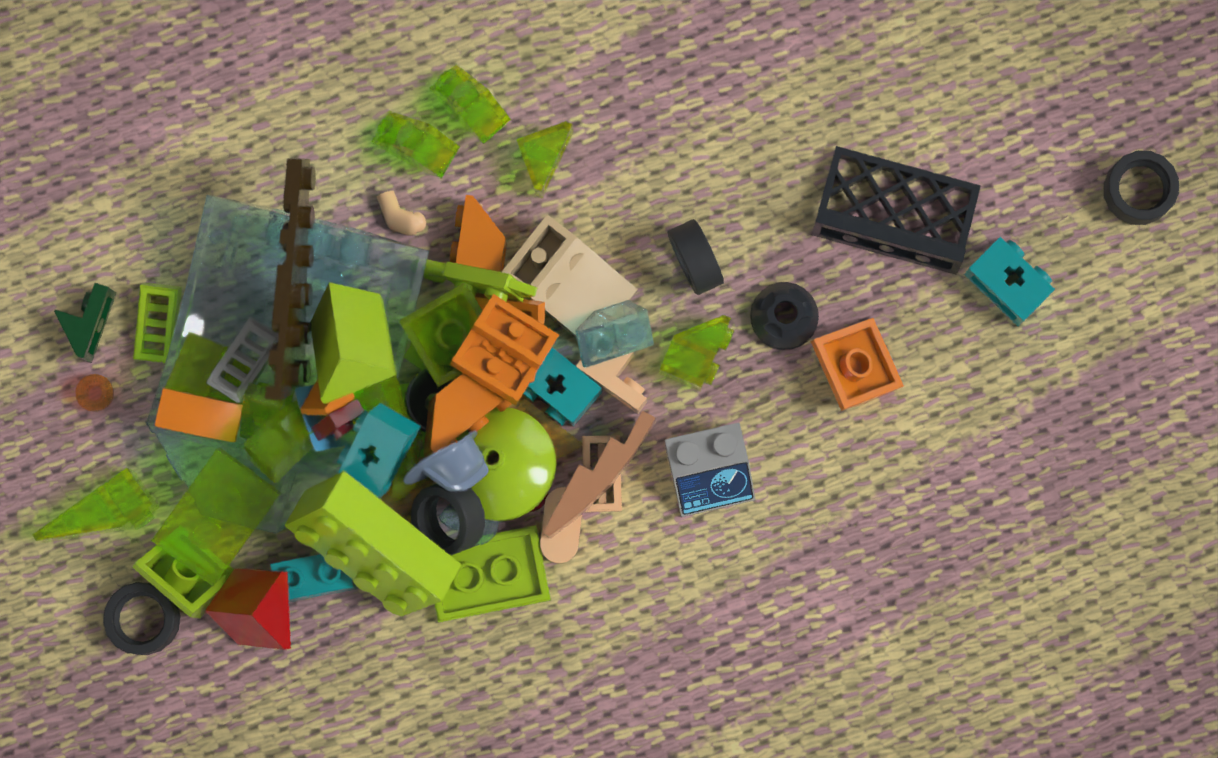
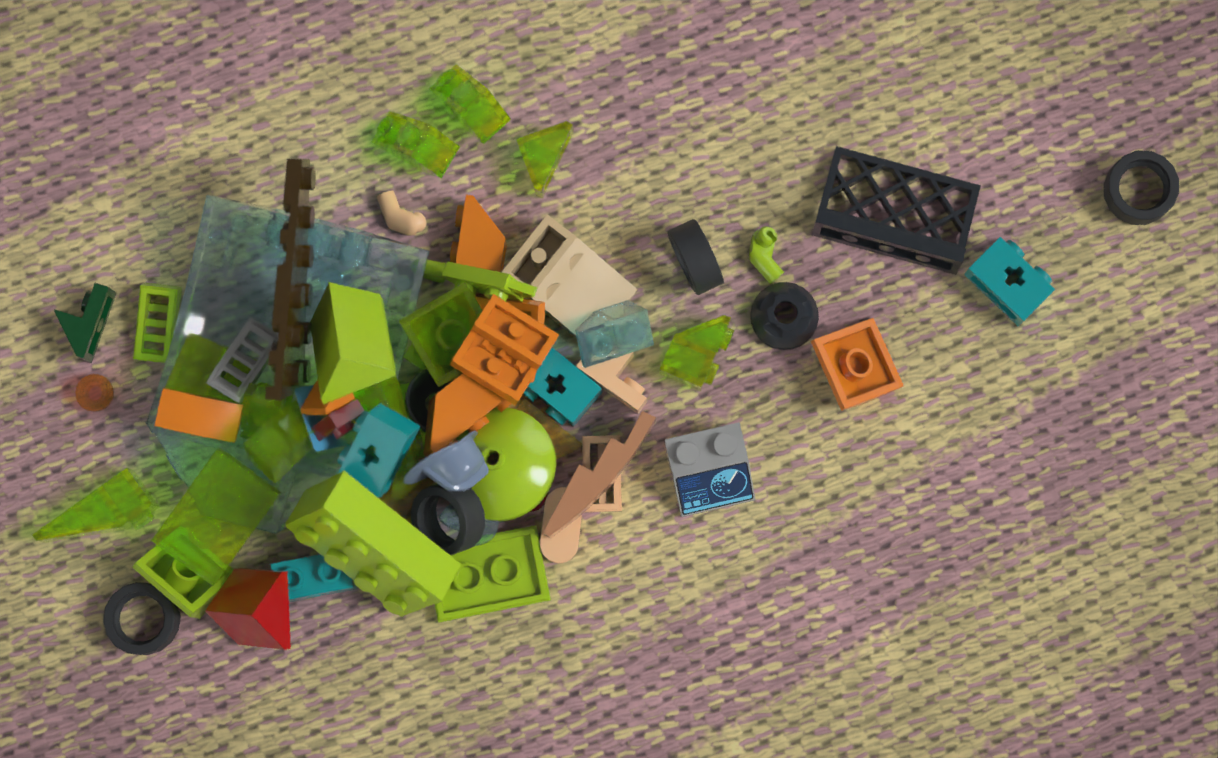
none -> lime arm [749,226,785,285]

